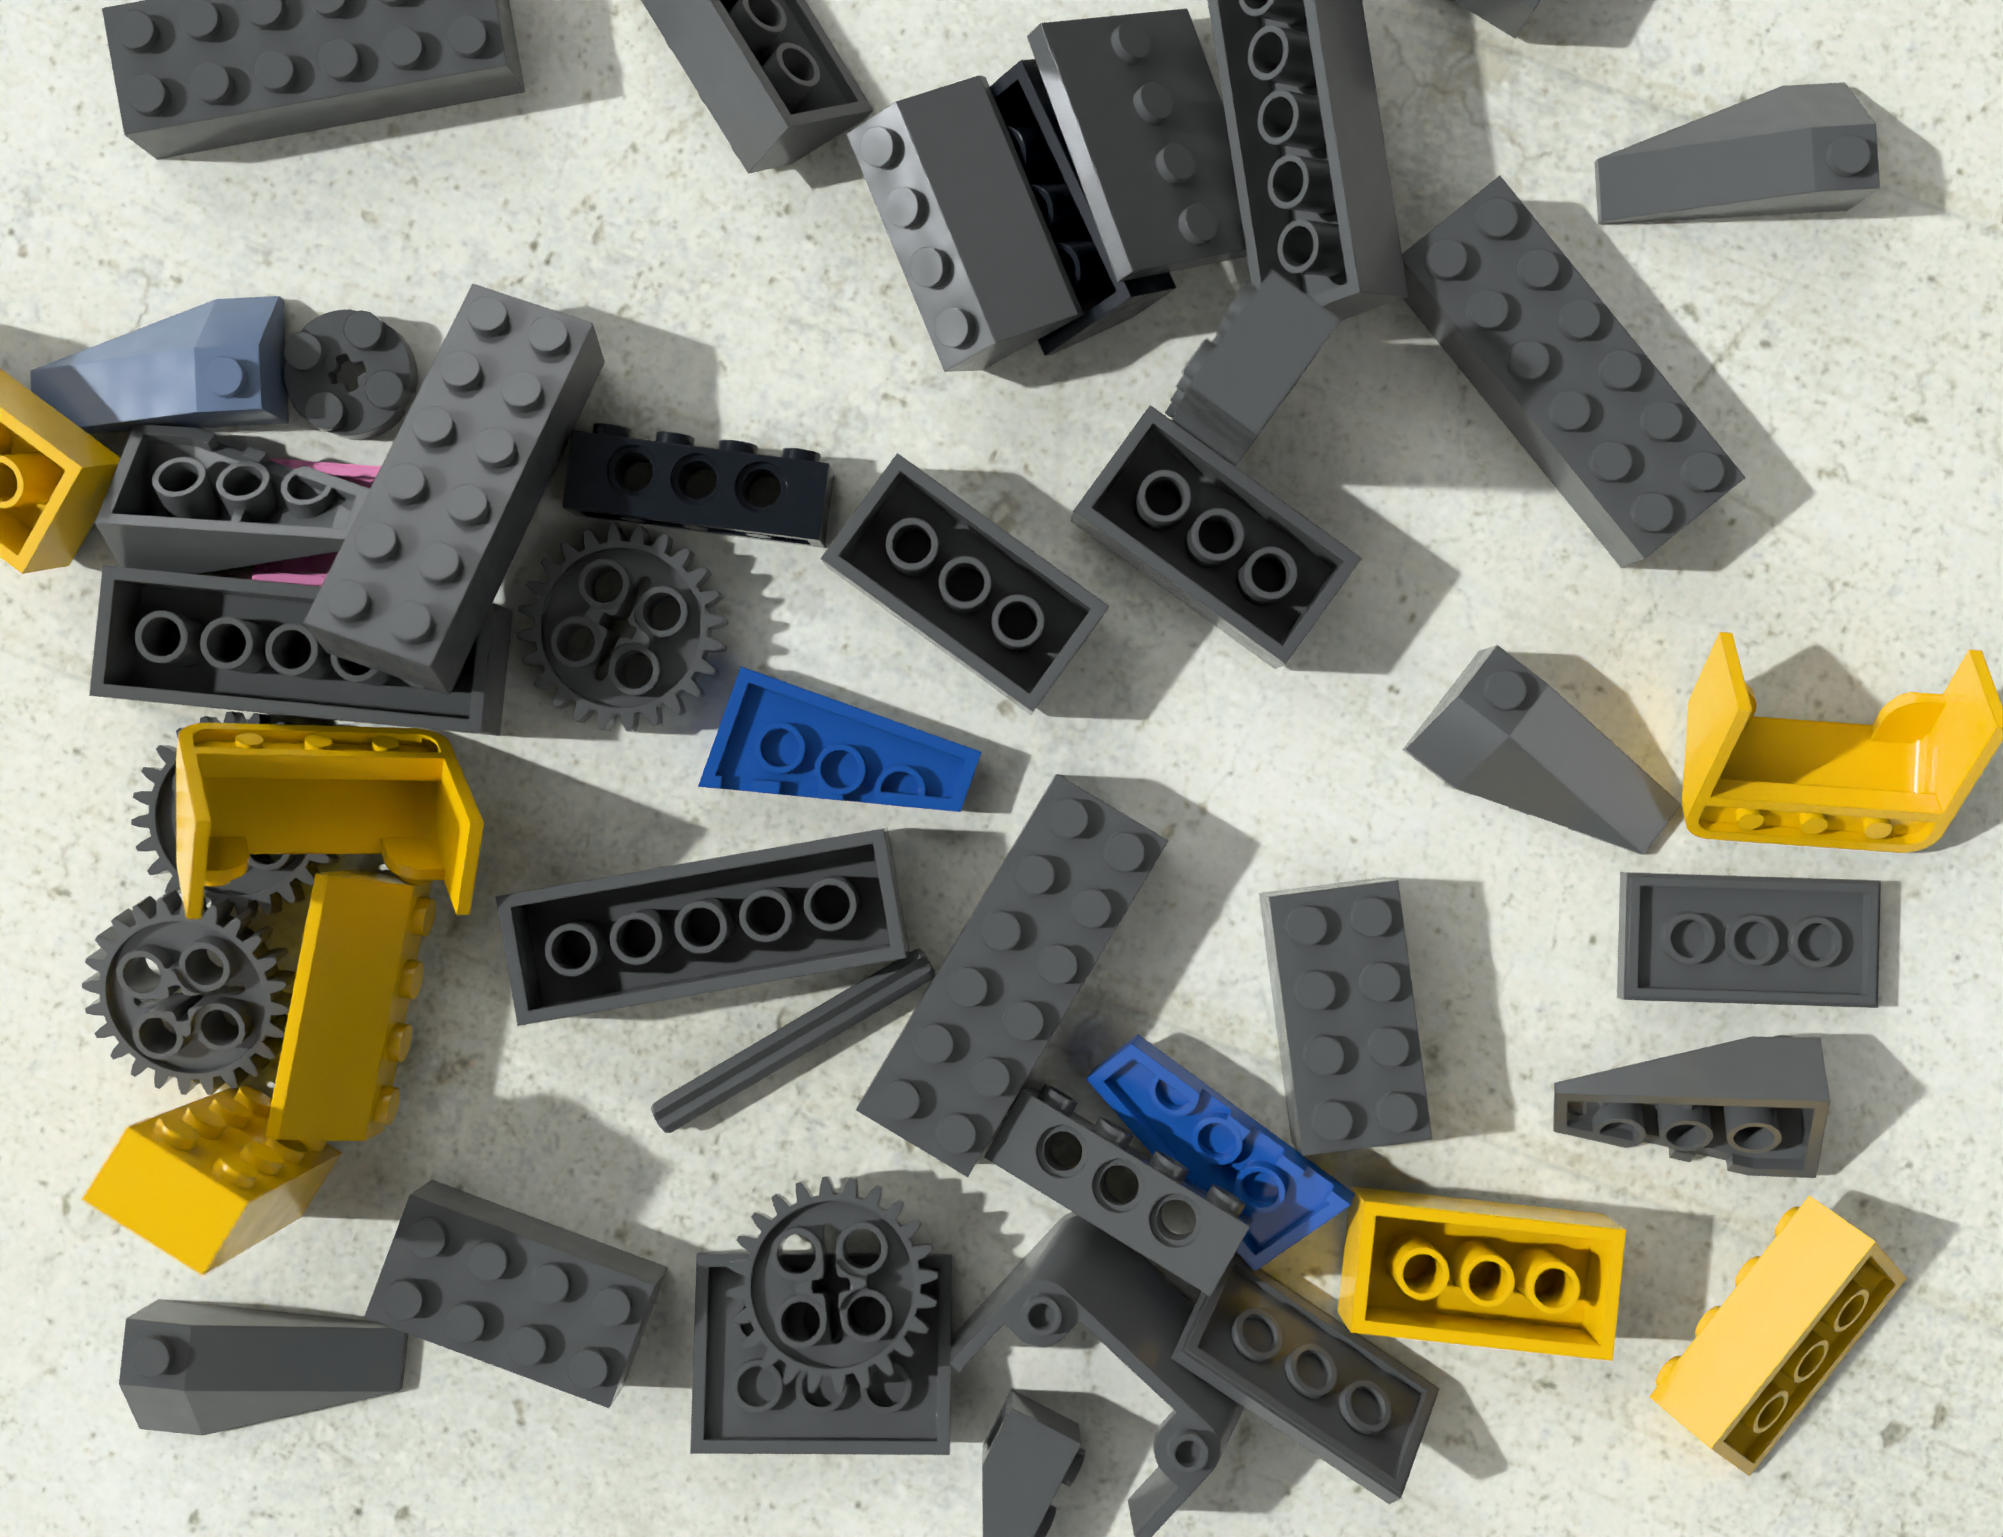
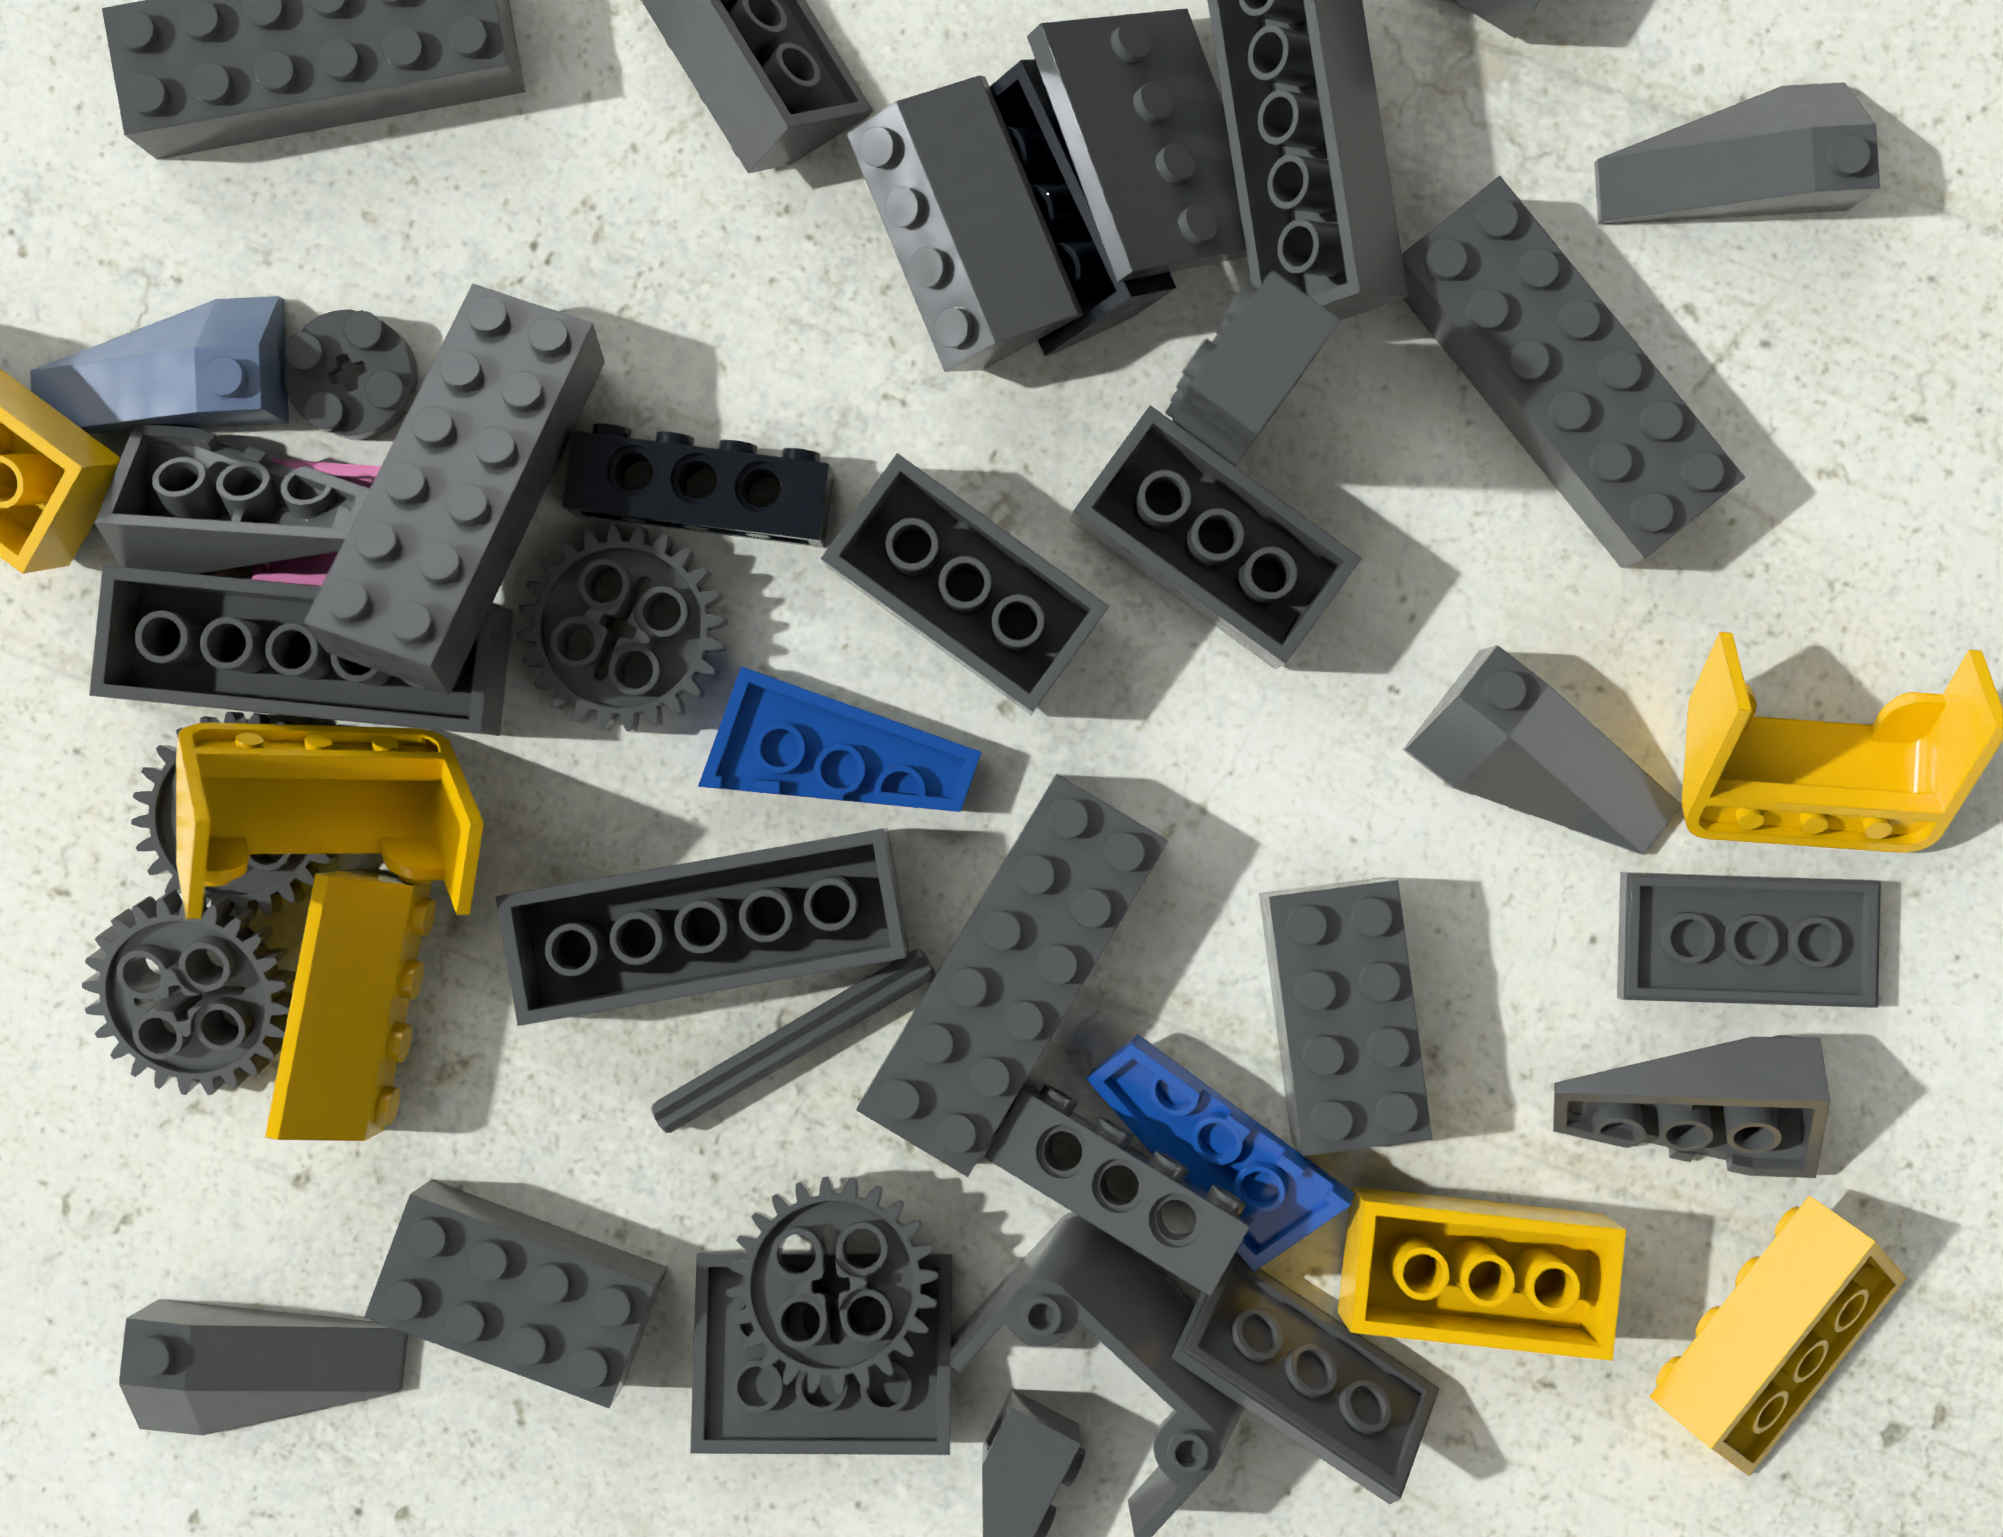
yellow brick [81,1086,342,1276] -> none

